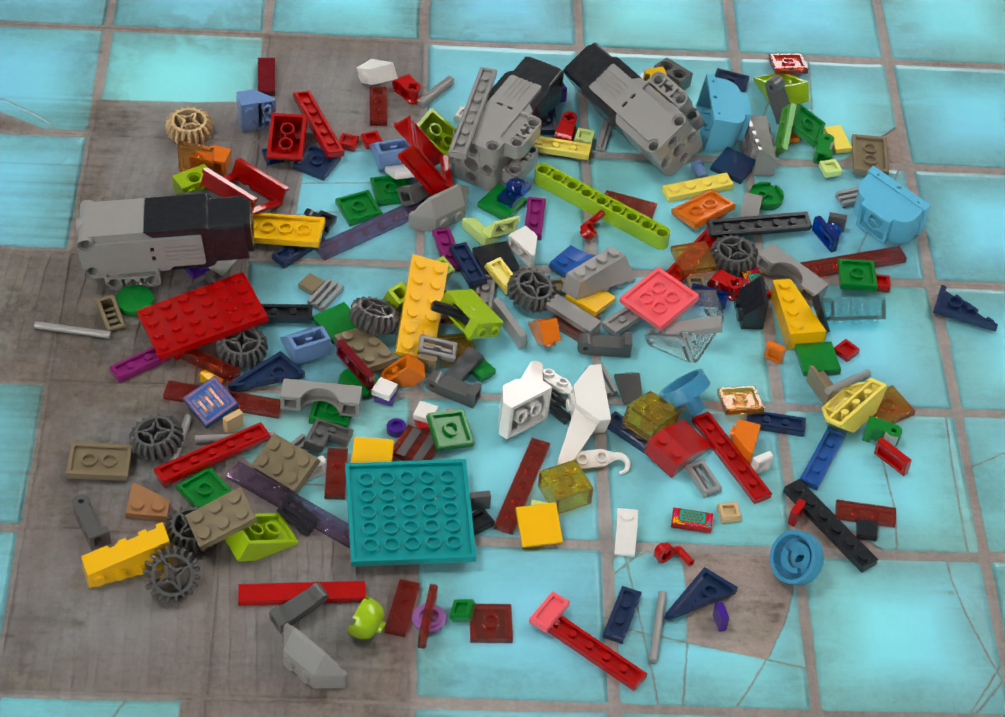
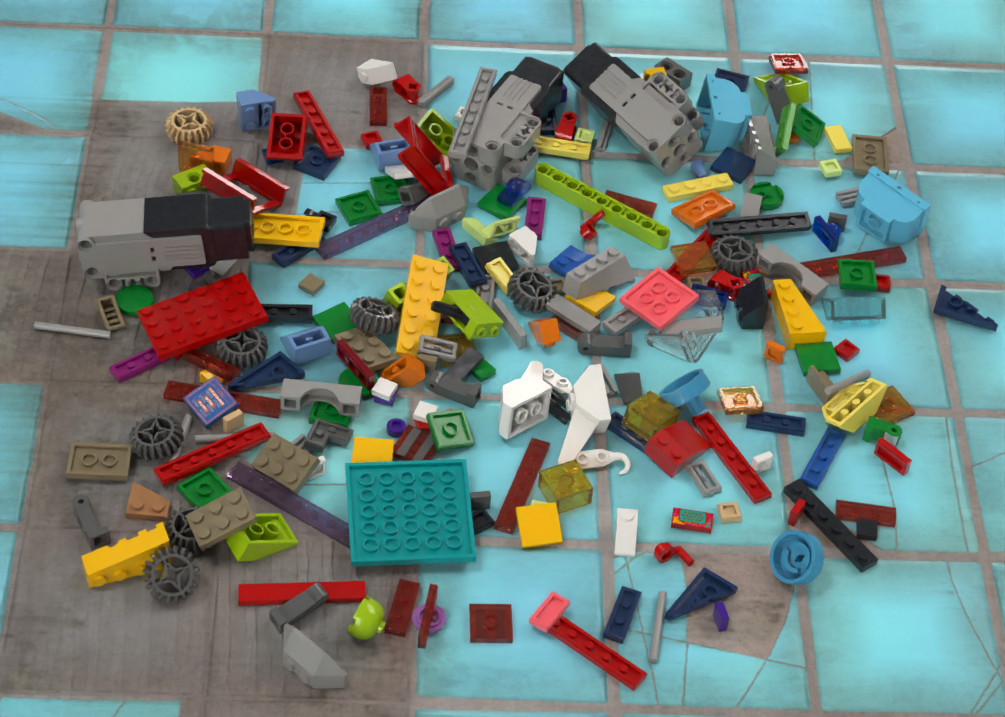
dark red tile [258,58,275,96] -> none
black tile [277,495,321,536] -> none
light grey tile [307,278,344,312] -> none
clear red tile [324,448,348,500] -> none
red tile [339,133,359,152] -> none
green tile [449,599,476,622] -> none
orange slope [729,419,761,464] -> none
black tile [812,295,830,333] -> none
green leg [813,133,834,164] -> none

